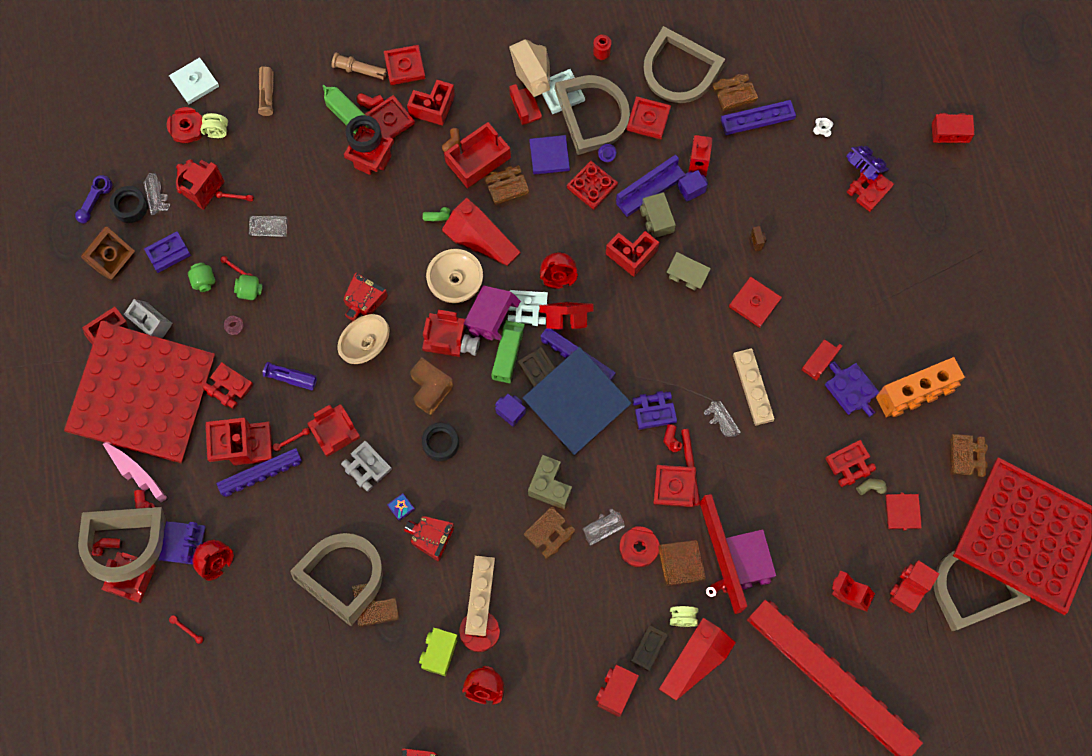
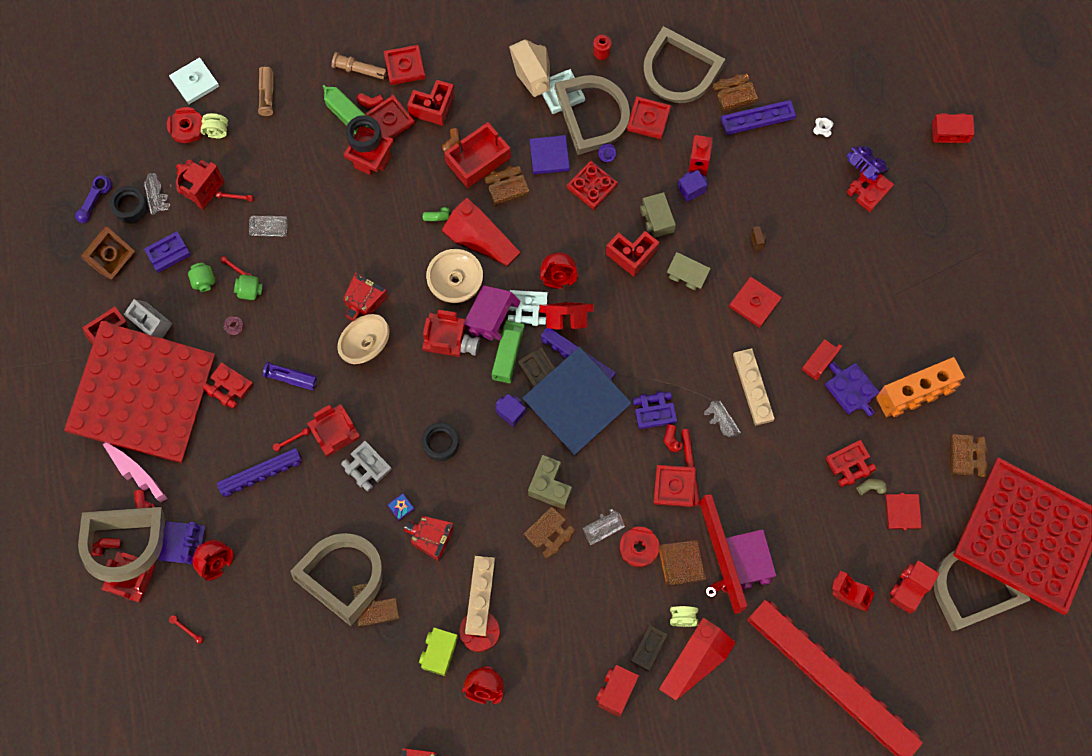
red bracket [206,418,273,465] -> none
clear orange brick [410,358,454,415] -> none
red panel [509,84,542,125] -> none
dark purple fence [616,154,685,217] -> none

